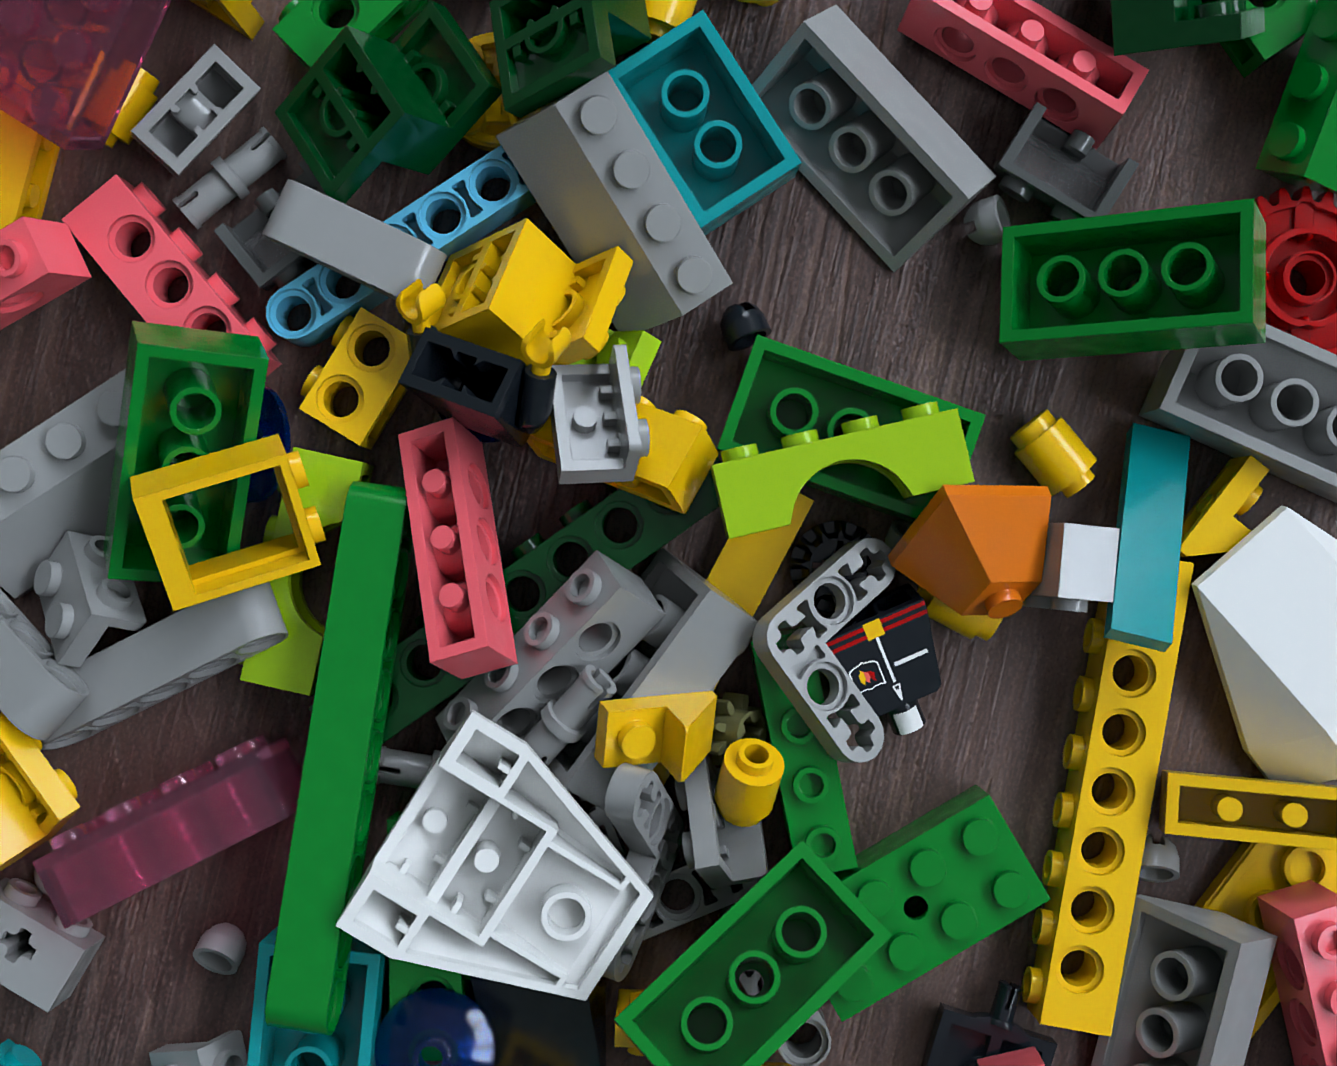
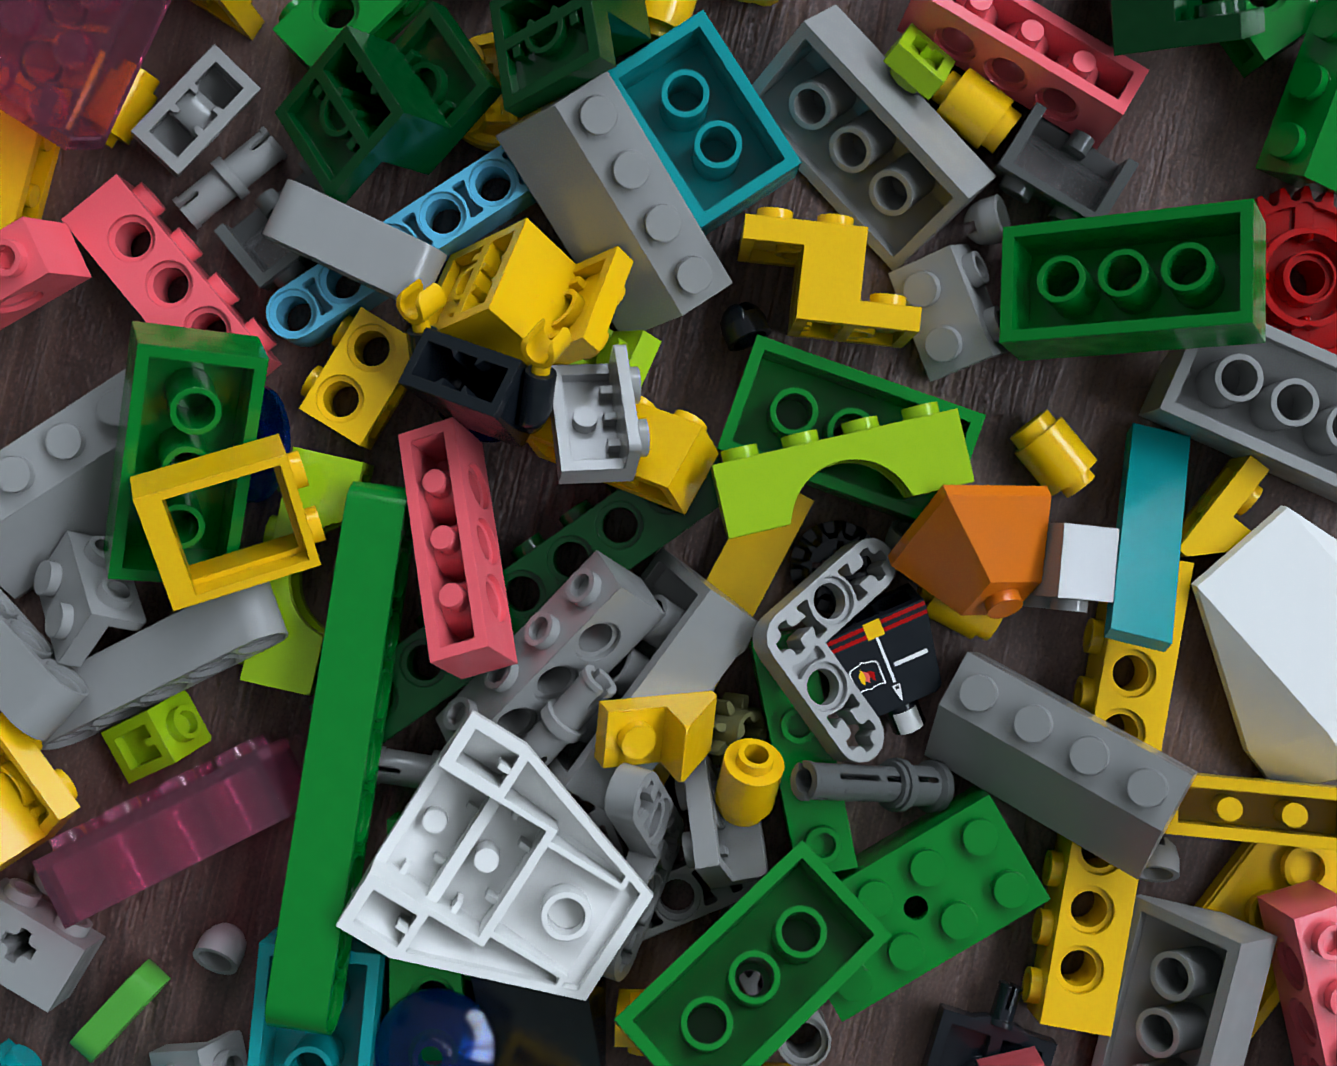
none -> bright green beam [69,959,171,1064]
none -> lime bracket [101,690,211,784]
none -> yellow bracket [737,207,922,348]
none -> dark grey pin [790,758,955,813]
none -> lime bracket [883,23,956,101]
none -> light grey bracket [888,244,1009,382]
none -> light grey slope [924,652,1198,880]
none -> yellow brick [932,67,1022,154]

